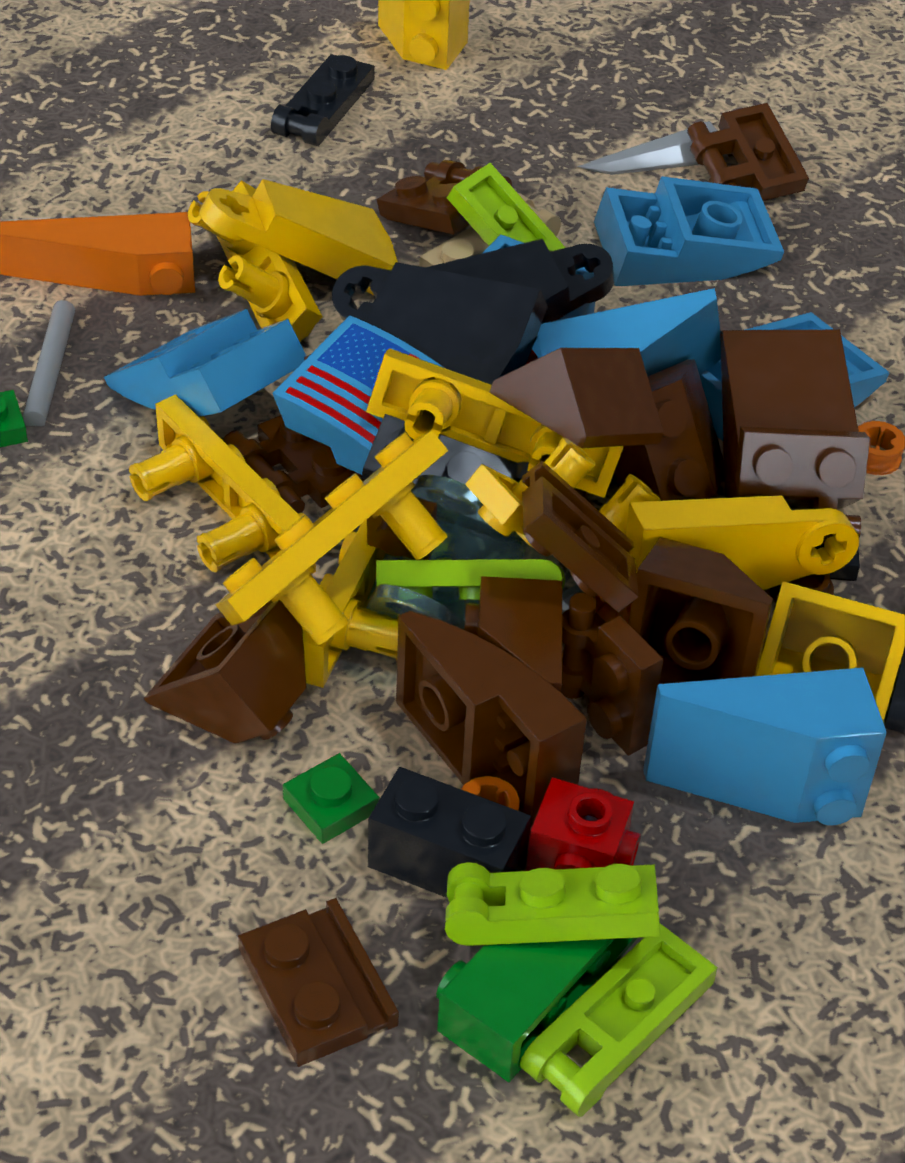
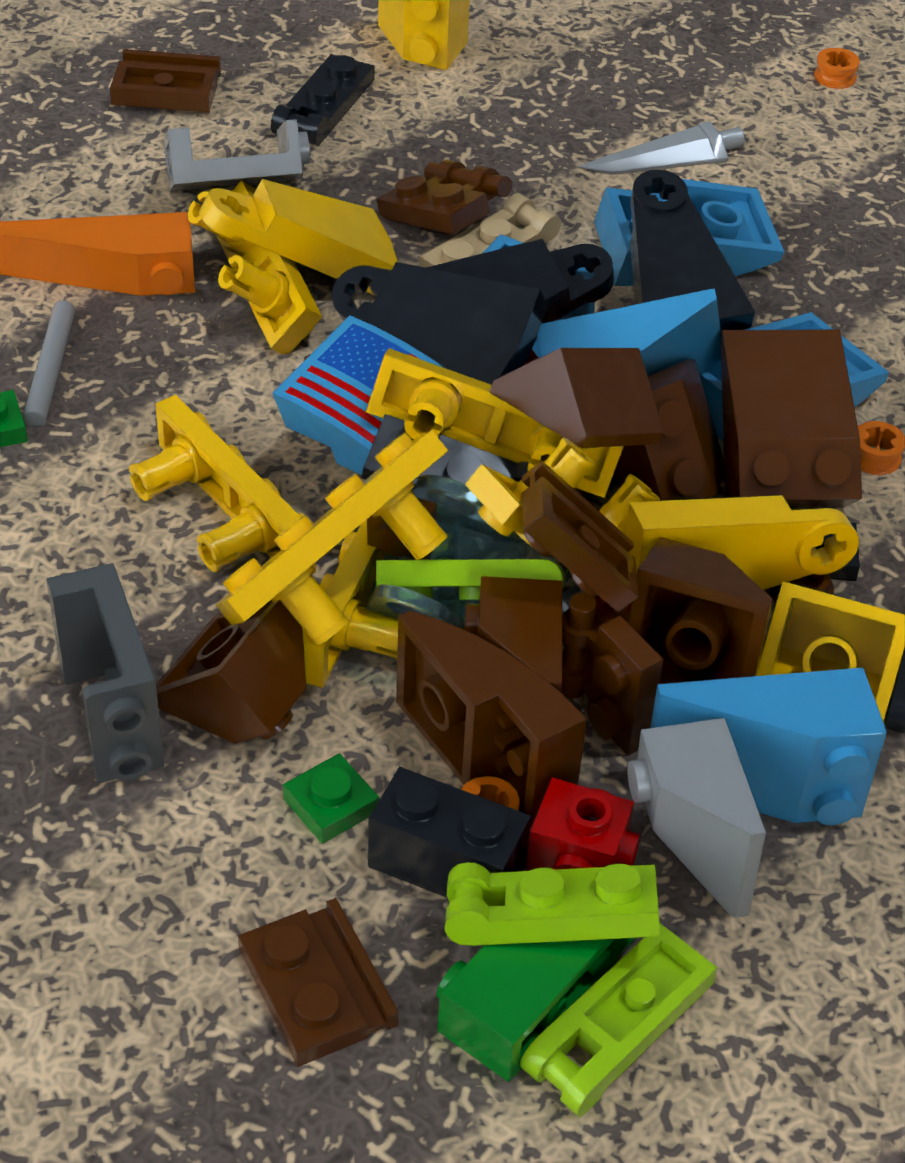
dark azure slope [104,309,306,416] -> none
reddish brown plate [223,415,365,513] -> none
lime plate [447,163,566,252] -> none
reddish brown plate [687,103,809,201] -> none
plate [735,426,870,545] -> none
none -> dark grey panel [46,563,164,784]
none -> reddish brown plate [110,49,221,113]
none -> light grey panel [164,119,310,192]
none -> light grey slope [627,718,766,918]
none -> black piece [630,170,755,331]
none -> orange bush [814,48,860,89]

